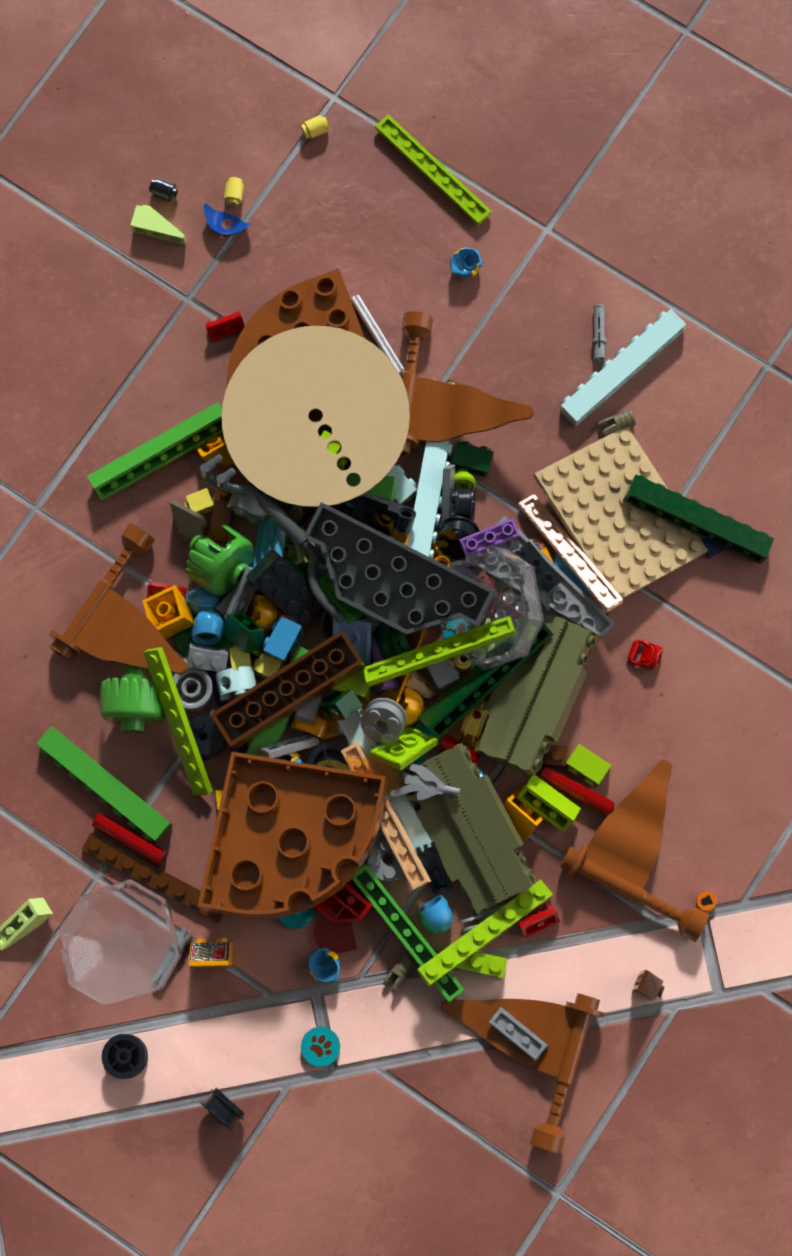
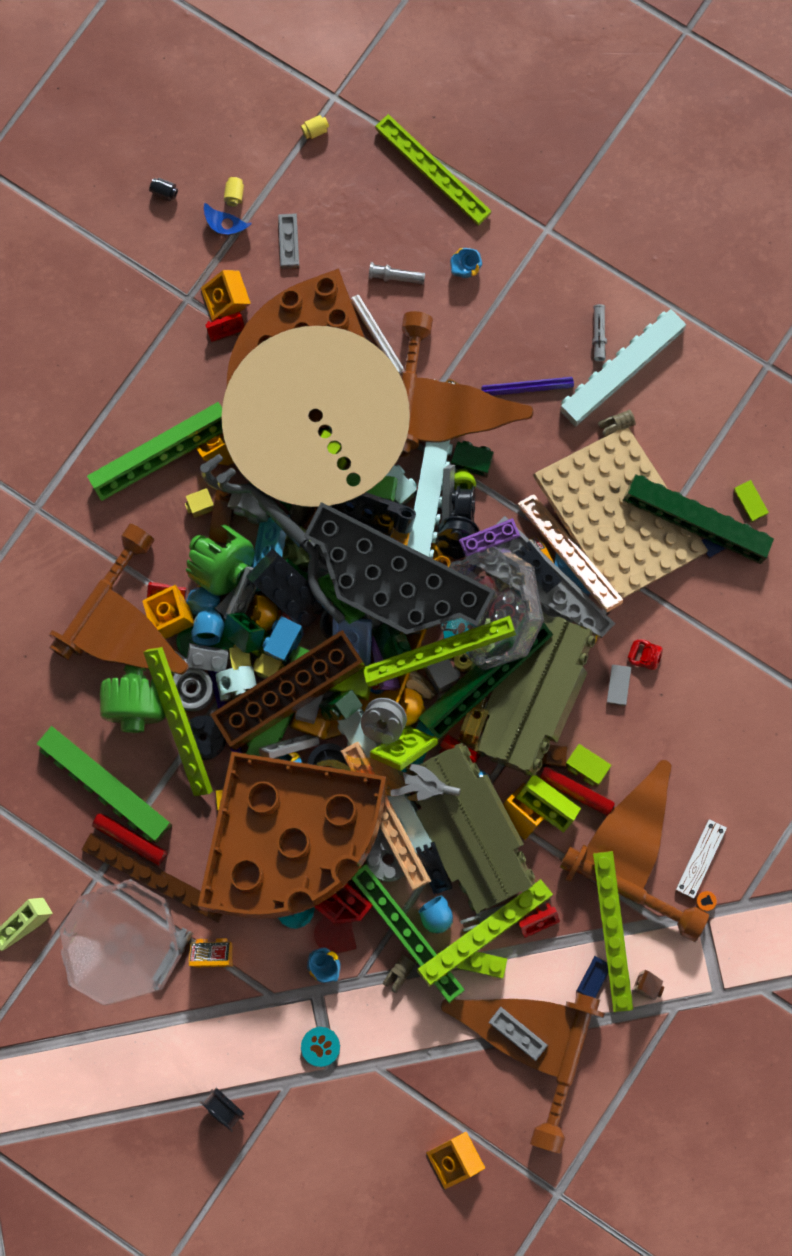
black wheel [102,1034,148,1079] -> none
yellowish green slope [130,205,186,245] -> none
dark tan slope [169,499,208,544] -> none
none -> light orange slope [201,270,251,321]
none -> light grey tile [278,213,300,269]
none -> light grey pin [368,262,425,285]
none -> light orange slope [426,1132,485,1189]
none -> dark purple axle [481,377,574,396]
none -> dark blue tile [576,956,609,998]
none -> lime plate [593,851,634,1012]
none -> light grey tile [607,664,631,706]
none -> white tile [676,819,727,899]
none -> lime tile [733,480,769,522]

